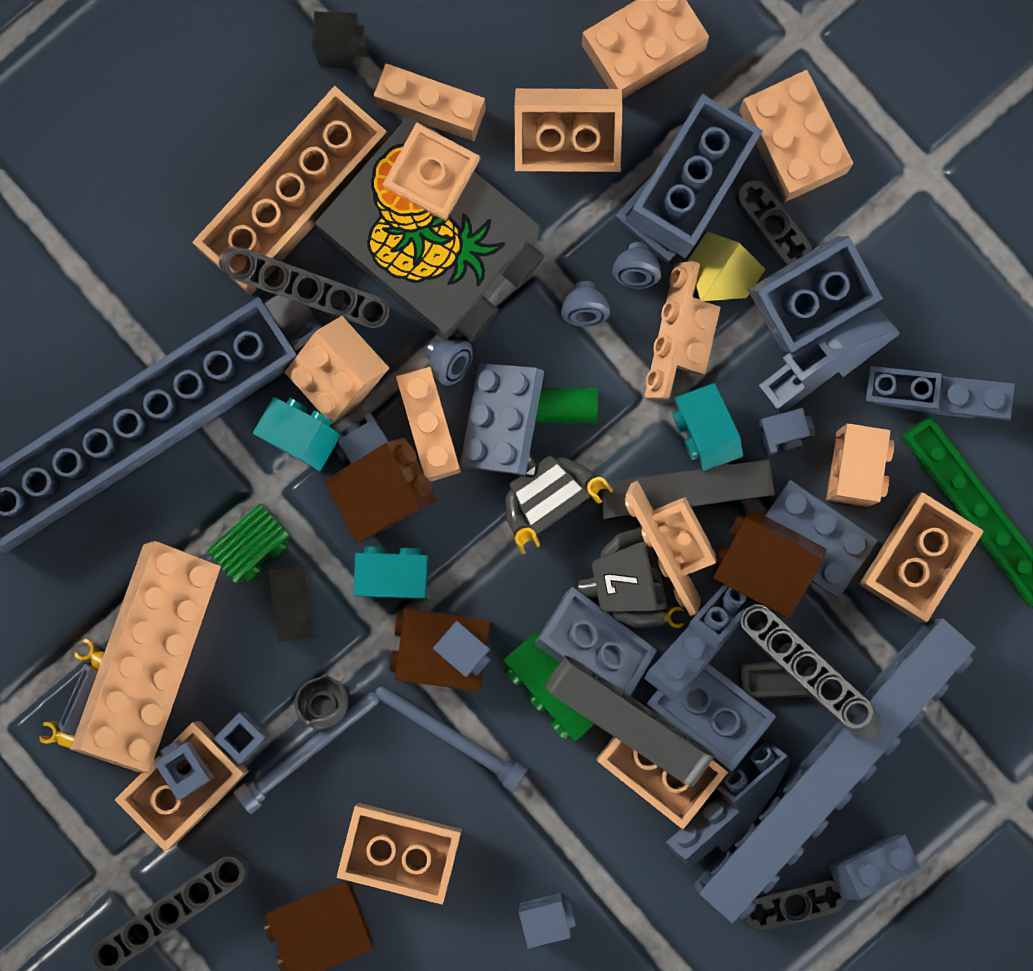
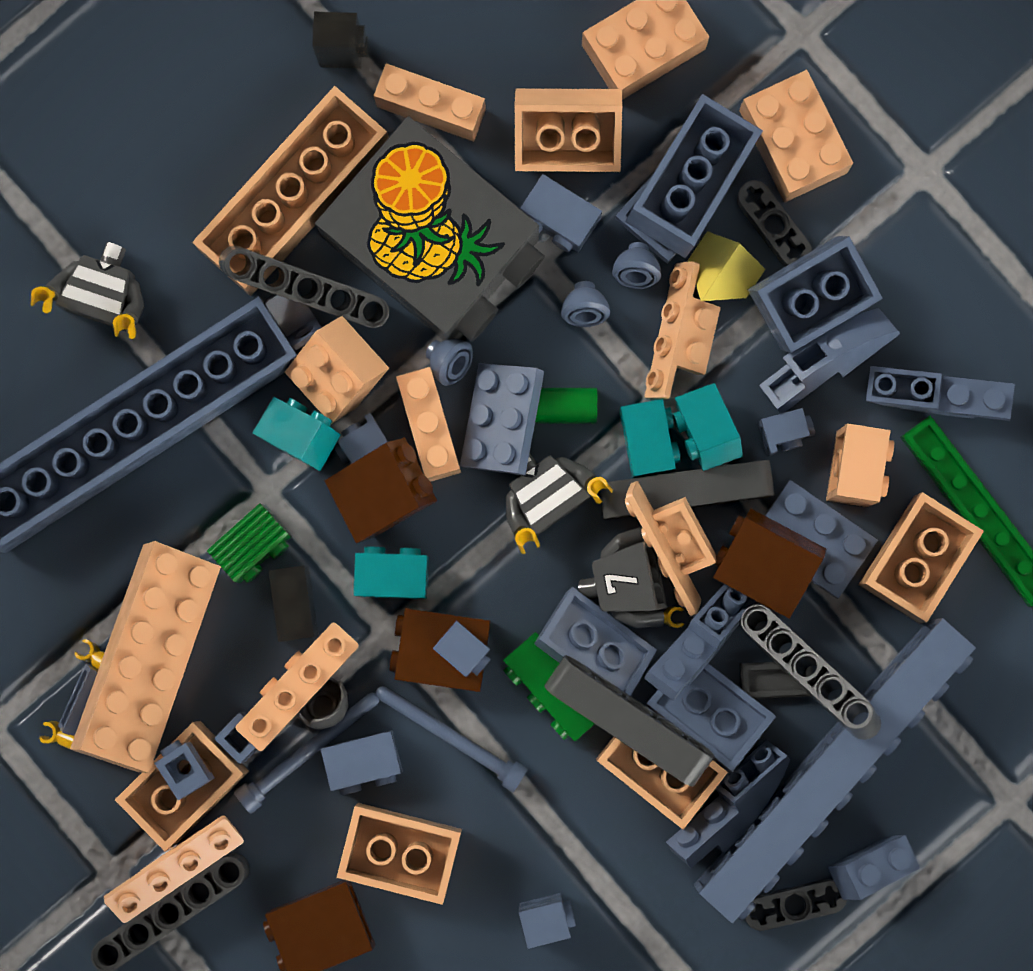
light nougat tile [382,123,480,221] -> none
none -> torso [31,242,145,339]
none -> light nougat bracket [104,815,244,923]
none -> light nougat bracket [235,622,359,751]
none -> sand blue brick [321,730,403,795]
none -> sand blue brick [520,174,602,253]
none -> teal brick [620,399,681,478]

